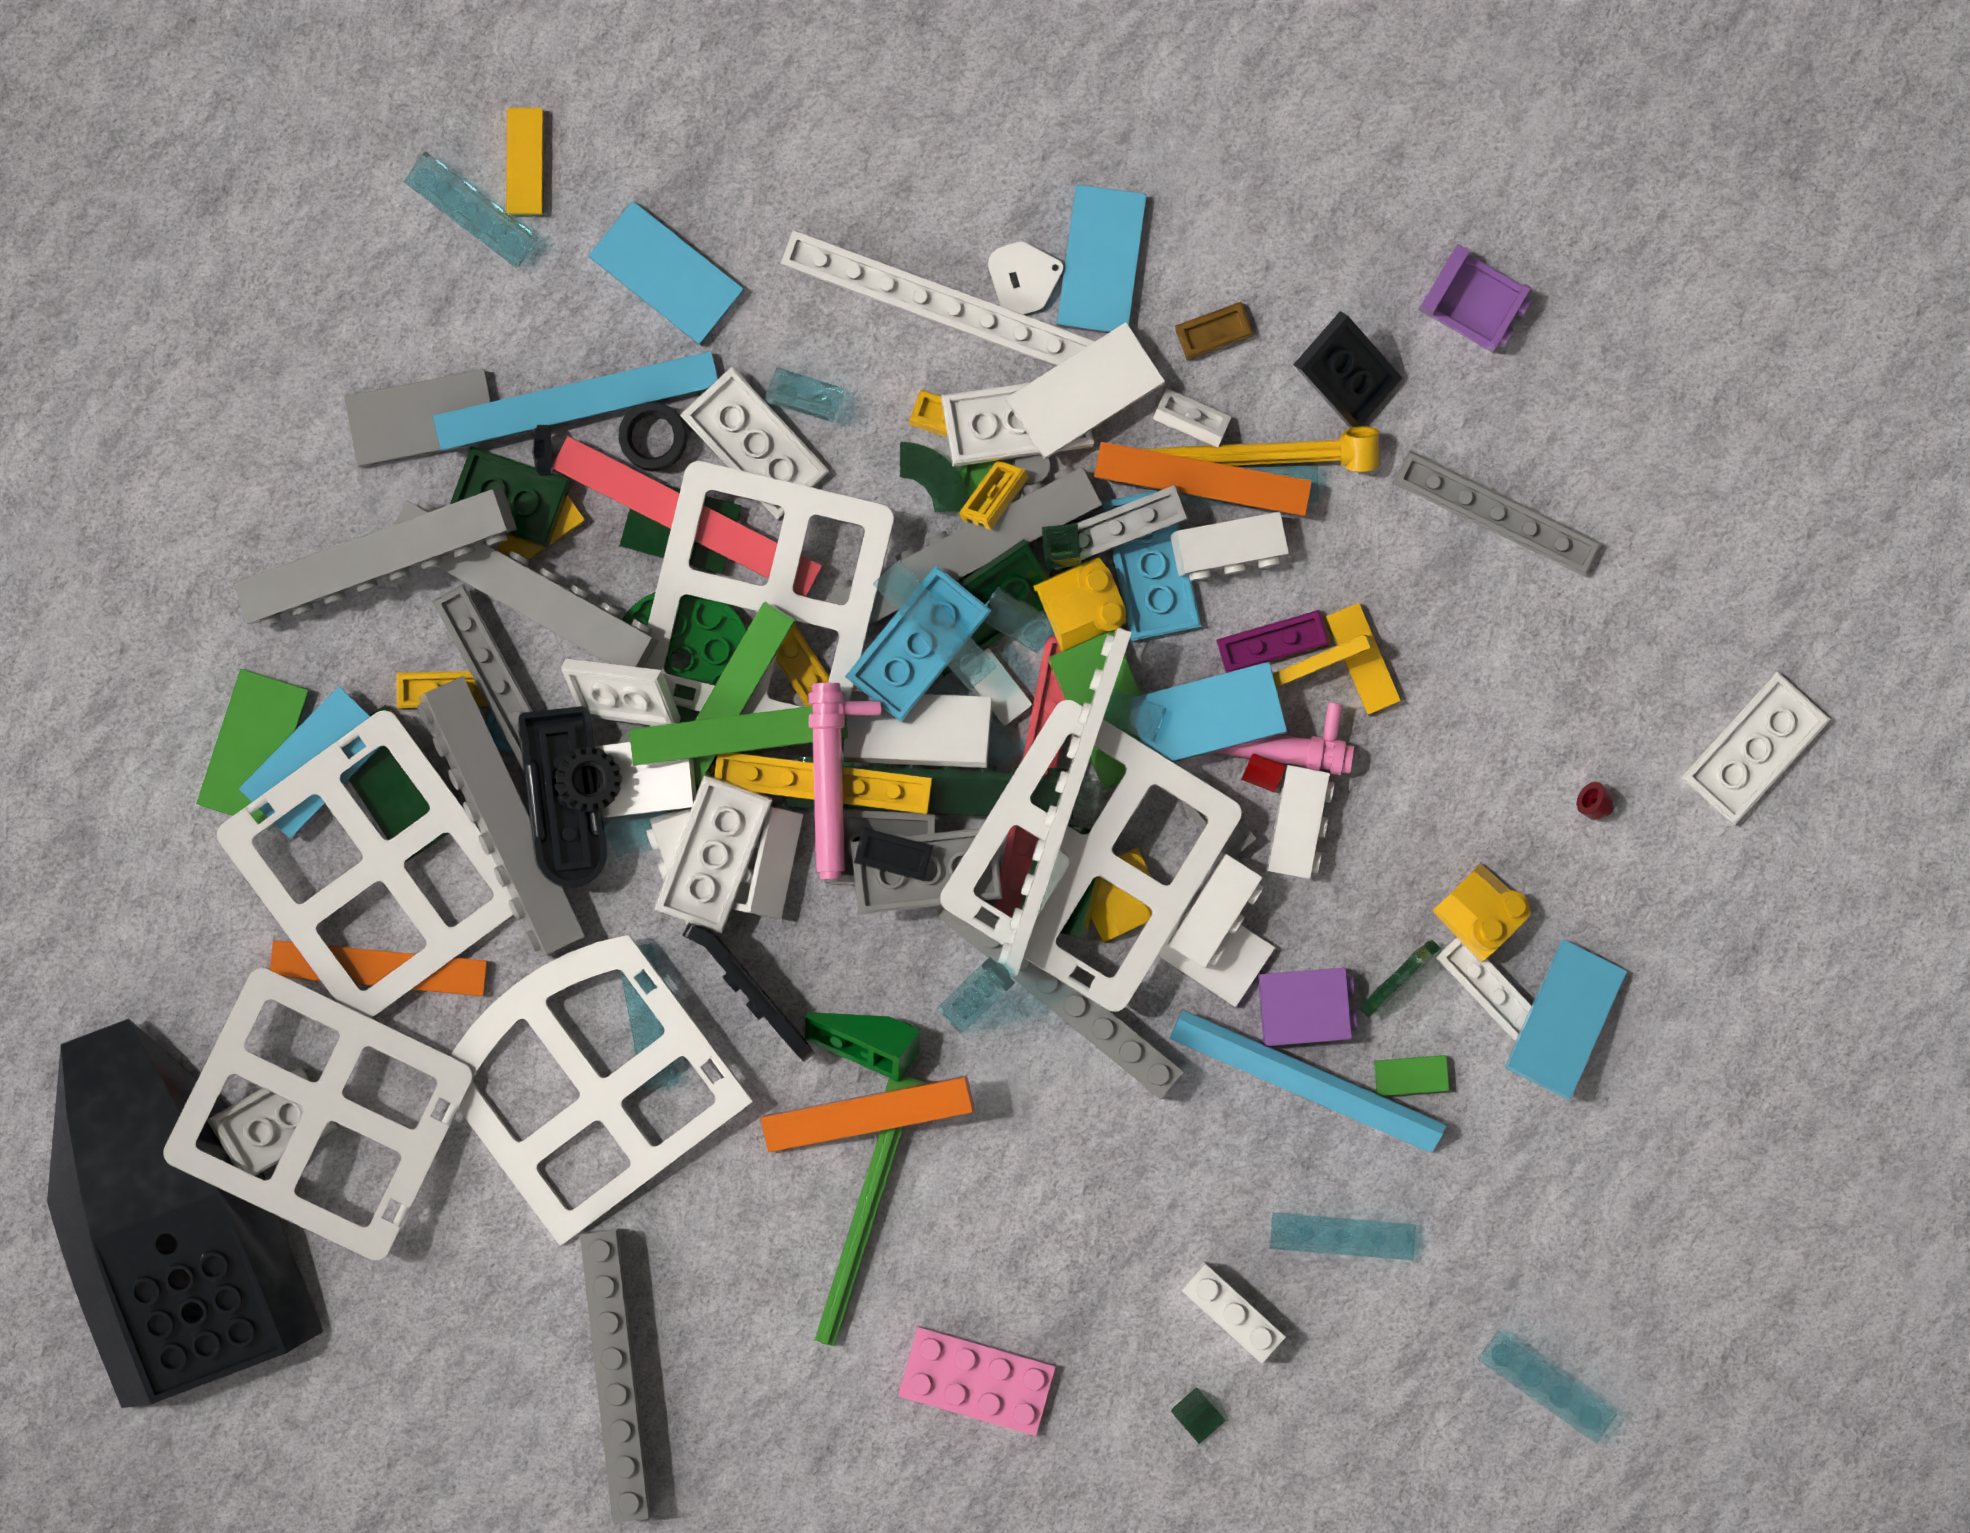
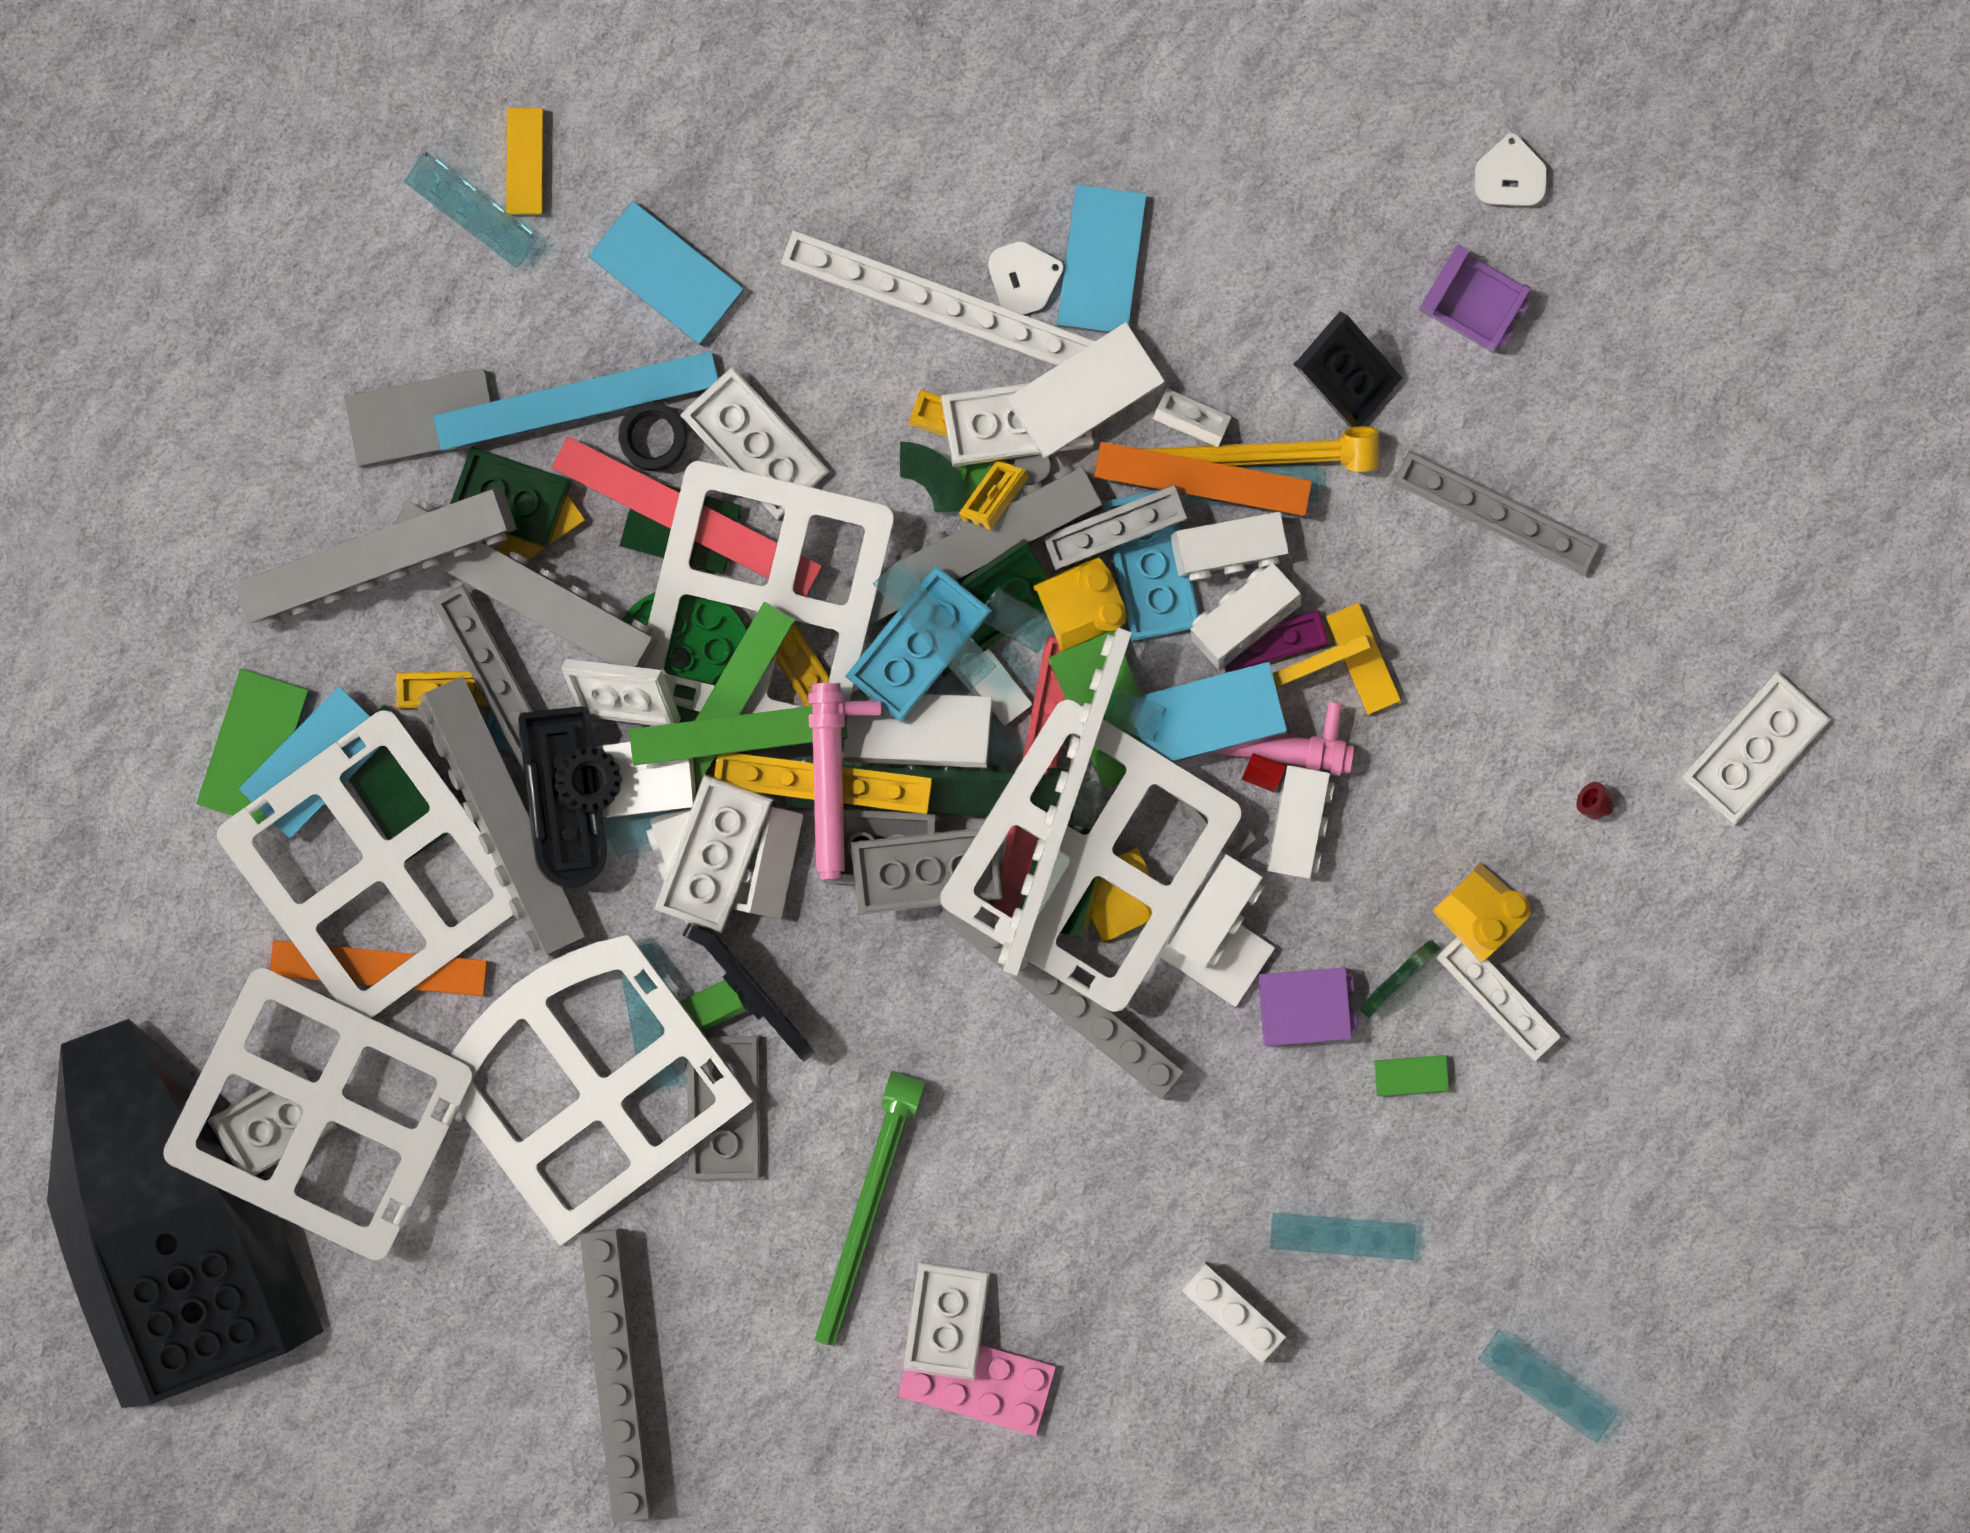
black tile [532,425,552,475] -> none
orange tile [760,1075,975,1152] -> none
clear light blue plate [765,367,844,423] -> none
green slope [805,1012,920,1082] -> none
black tile [853,827,933,882] -> none
clear light blue plate [936,956,1015,1034] -> none
clear green slope [1042,524,1081,569] -> none
medium azure tile [1169,1010,1446,1153] -> none
clear green slope [1171,1388,1226,1444] -> none
pearl gold tile [1174,302,1254,360] -> none
medium azure tile [1504,939,1627,1100] -> none
none -> bright green tile [680,980,746,1032]
none -> light grey tile [687,1036,761,1181]
none -> white tile [903,1263,990,1380]
none -> white brick [1190,563,1301,671]
none -> white piece [1474,133,1546,206]

